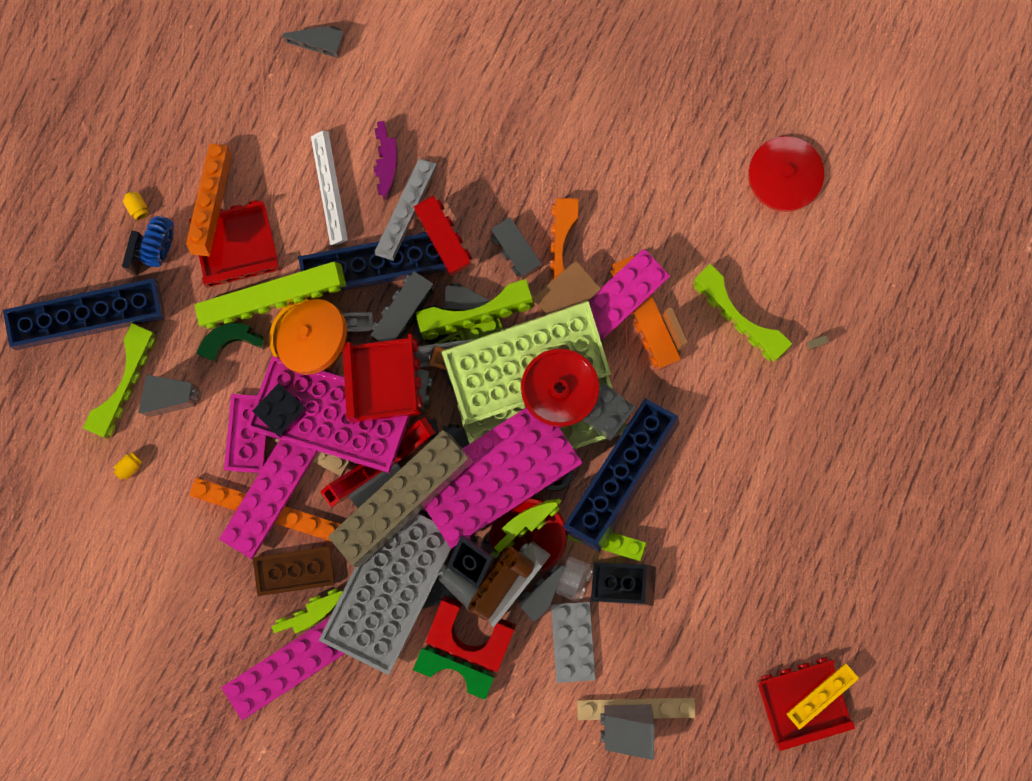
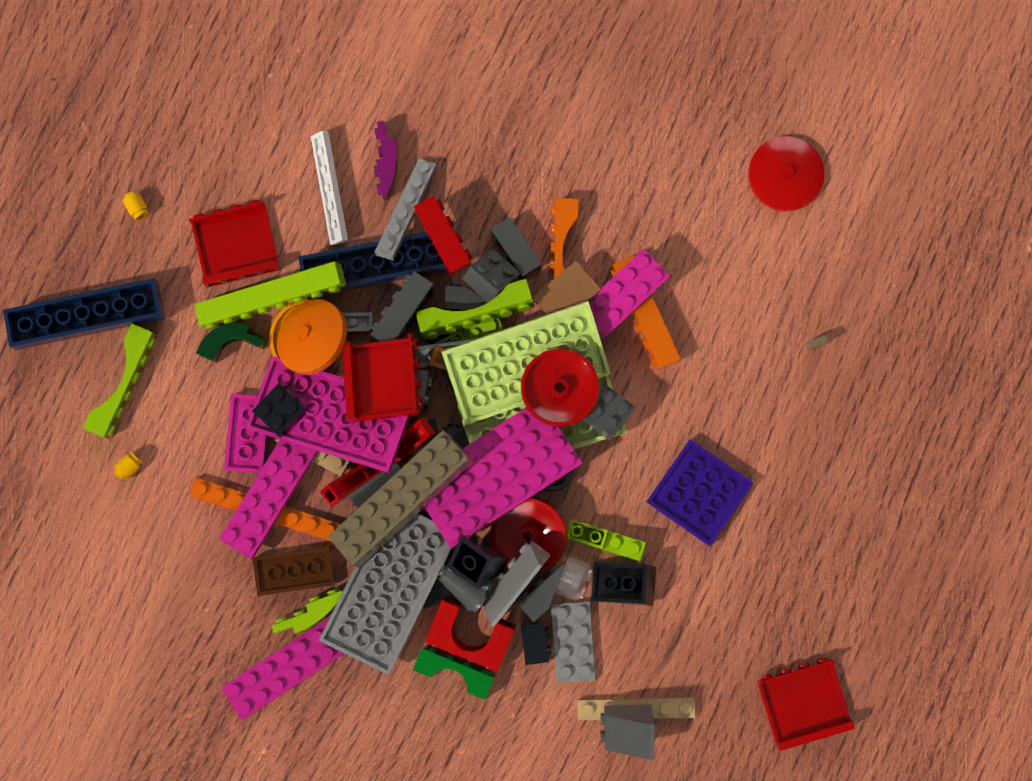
black plate [122,230,144,276] -> none
dark grey slope [138,375,201,417] -> none
blue gear [140,216,174,267] -> none
orange brick [186,143,232,256] -> none
dark grey slope [283,26,345,58] -> none
reddish brown beam [468,546,534,620] -> none
lime slope [494,498,561,553] -> none
dark blue brick [563,398,680,552] -> none
medium nougat tile [662,307,688,352] -> none
lime arch [692,264,792,362] -> none
yellow plate [786,663,859,730] -> none
none -> dark grey brick [462,248,520,303]
none -> black brick [521,623,552,665]
none -> dark purple plate [646,439,754,547]

